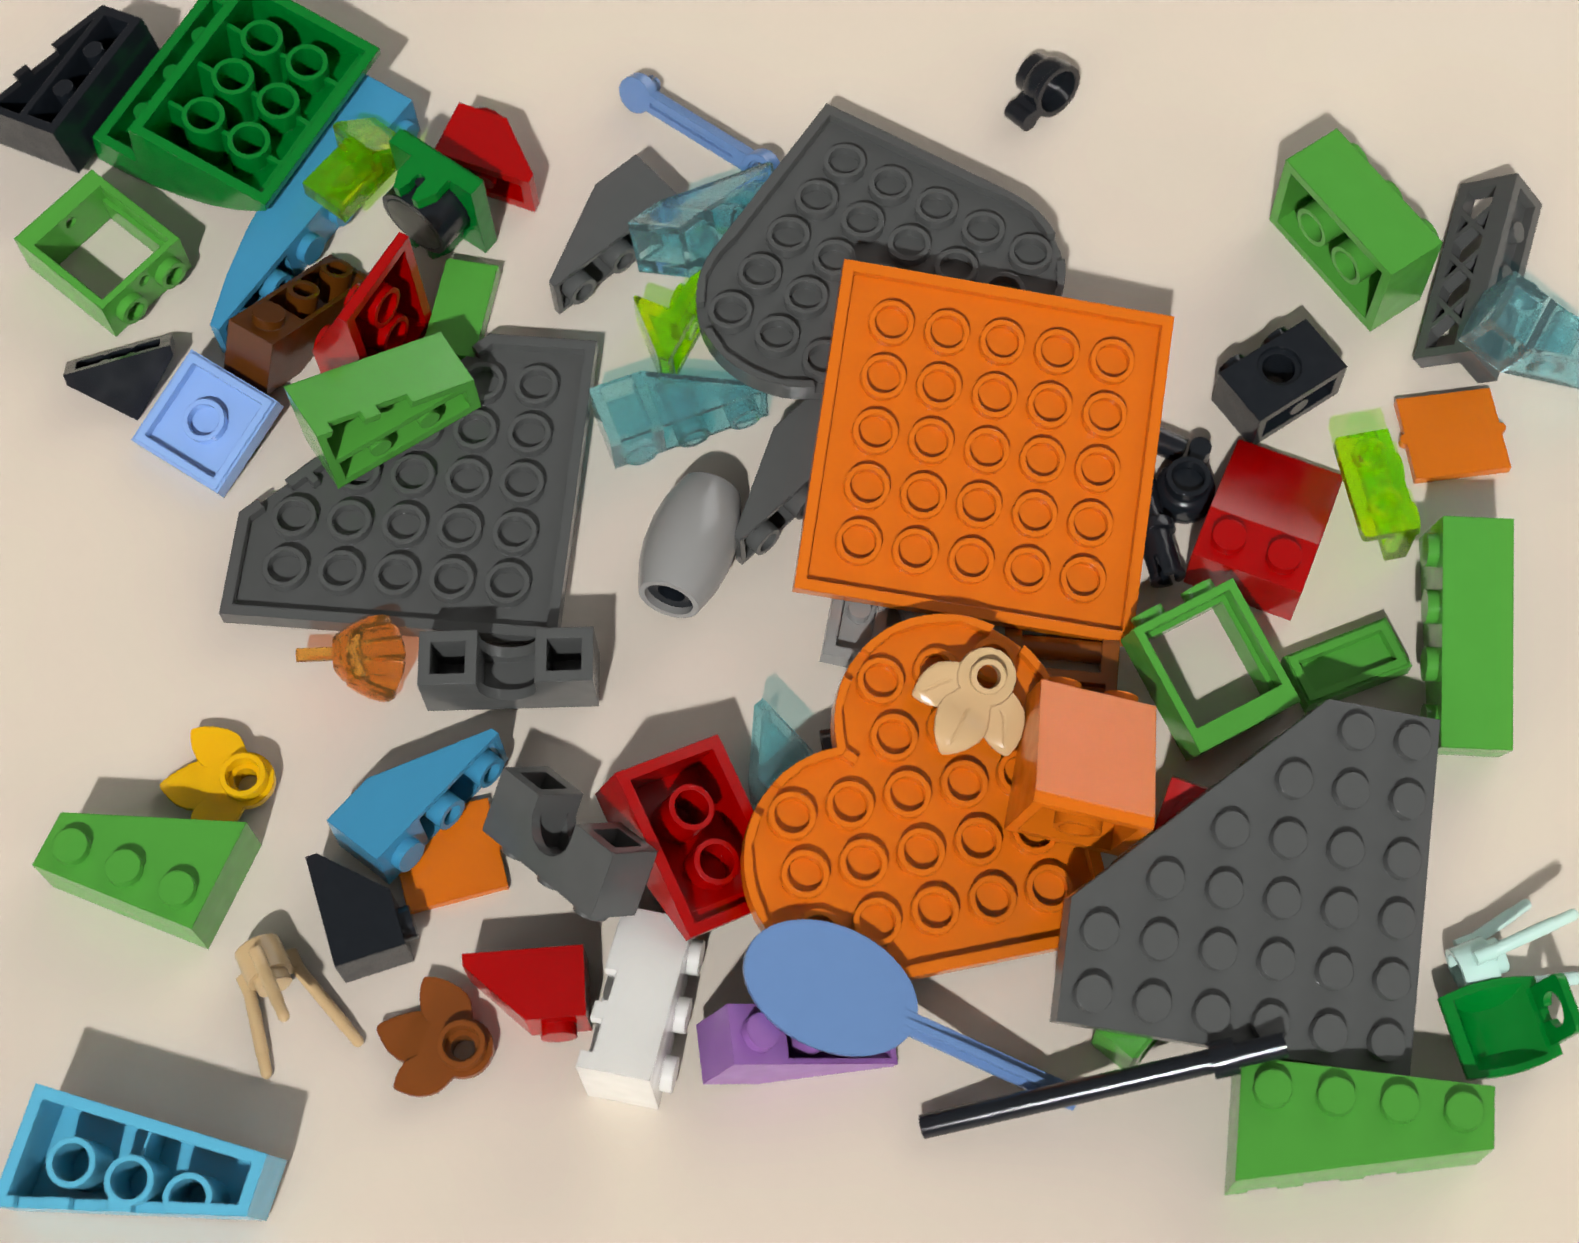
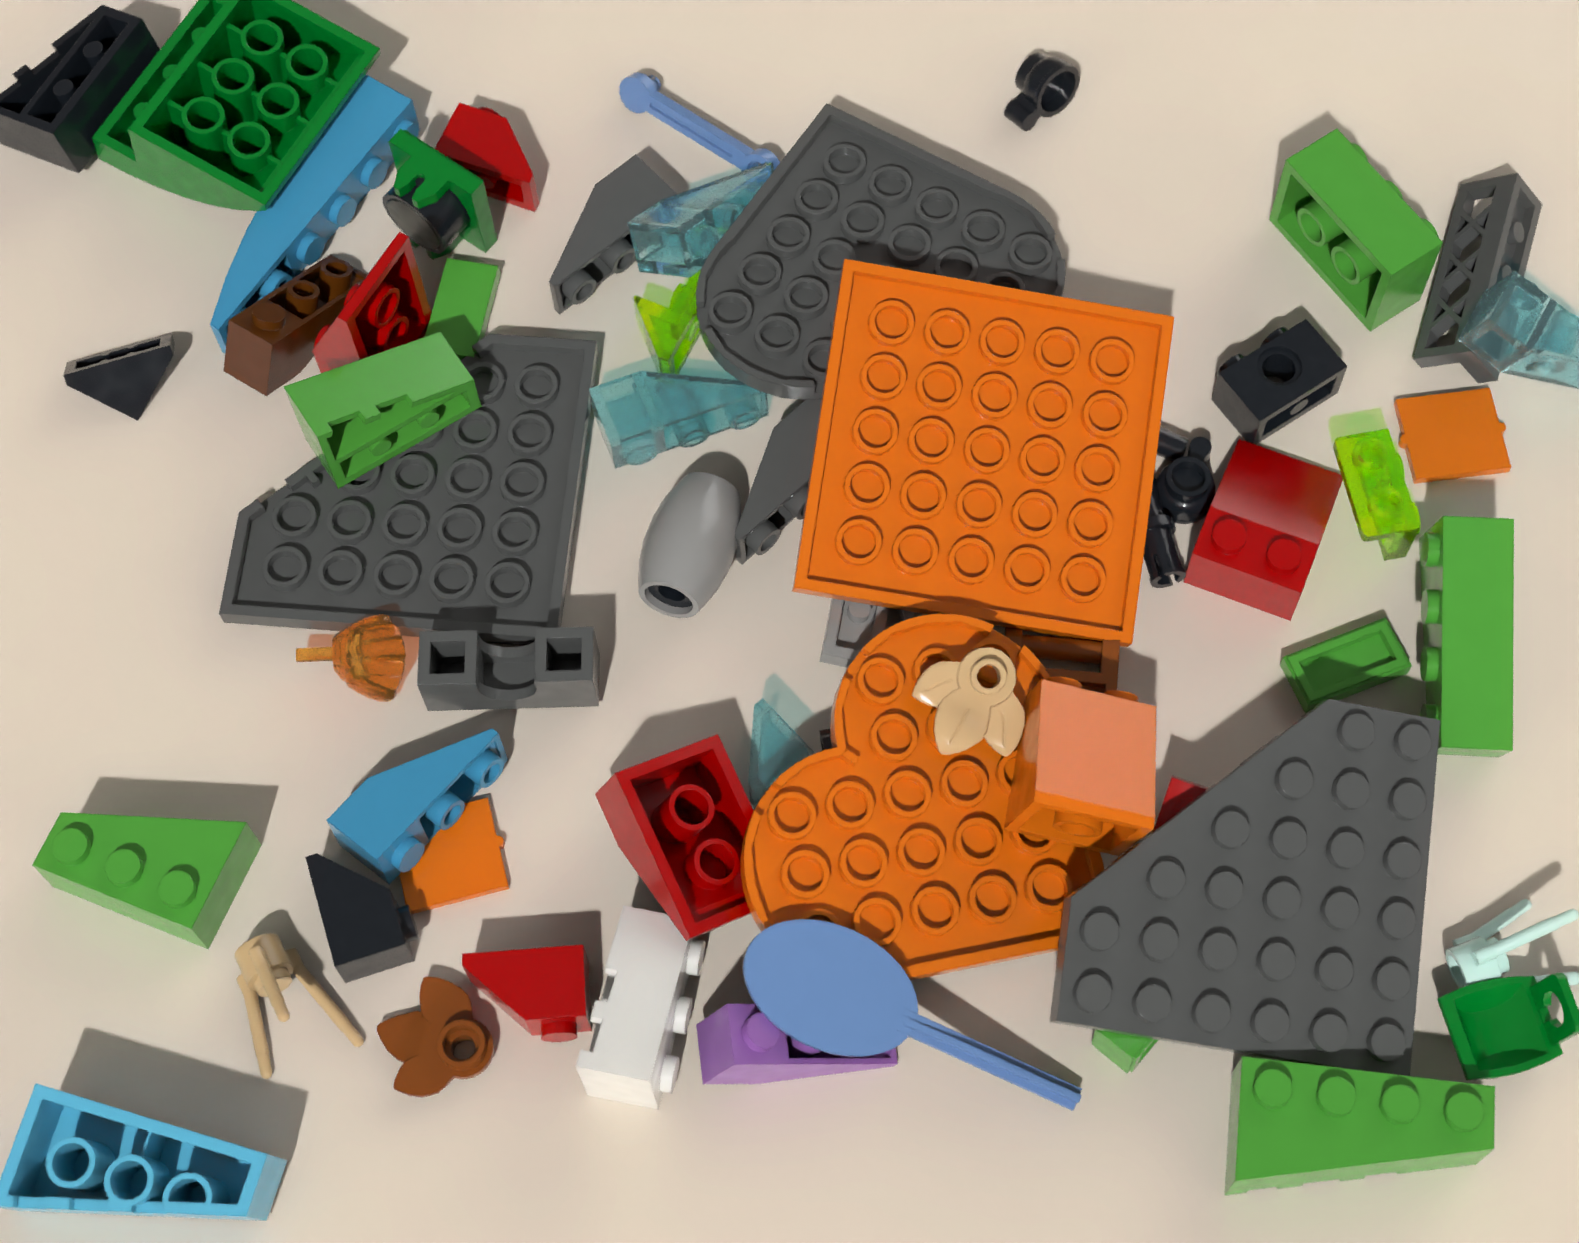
bright green window [14,169,192,337] -> none
light blue plate [131,349,284,498] -> none
yellow plate [160,726,276,821] -> none
clear neon green slope [302,117,397,223] -> none
dark grey arch [482,766,658,922] -> none
black bar [919,1032,1289,1139] -> none
bright green window [1120,578,1301,762] -> none

